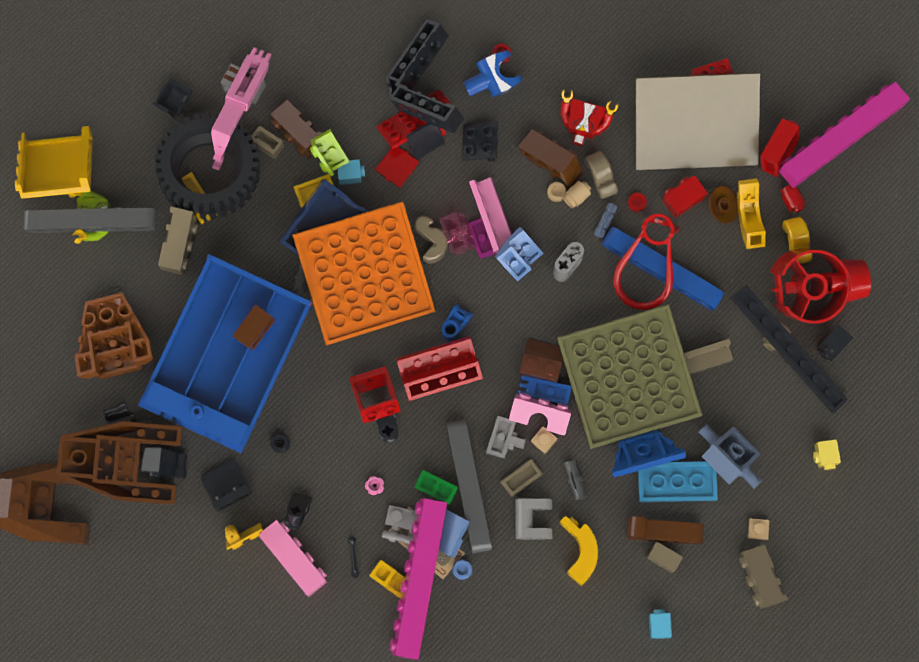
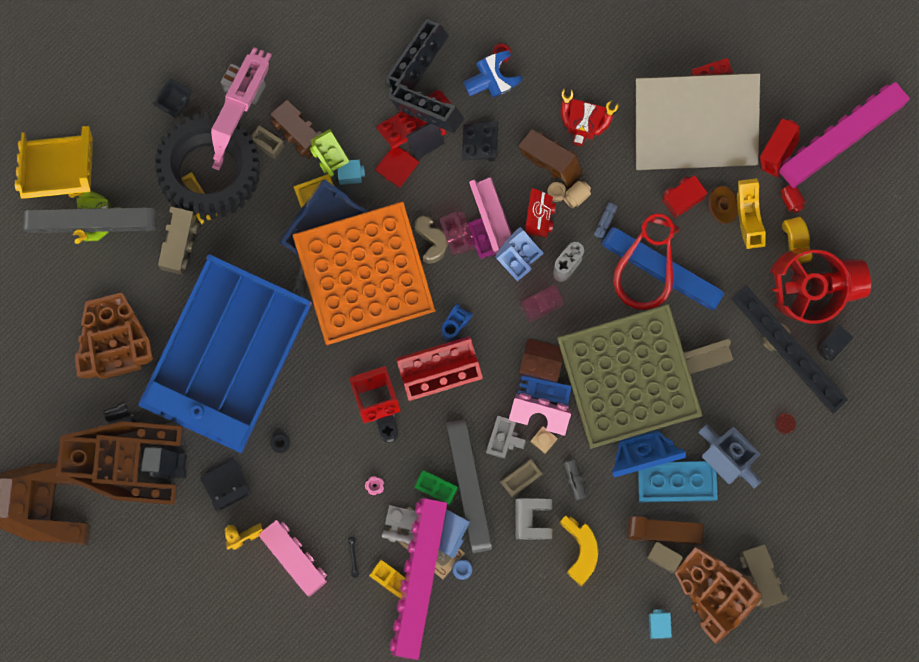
reddish brown hinge [233,305,276,351] -> none
black piece [284,492,312,530] -> none
dark tan animal [584,151,618,199] -> none
red tile [627,192,647,212] -> none
tan plate [748,519,769,540] -> none
light yellow brick [813,440,841,470] -> none
none -> clear pink brick [520,285,564,323]
none -> red slope [525,188,556,238]
none -> dark orange wedge [674,547,762,644]
none -> clear red tile [775,414,796,434]

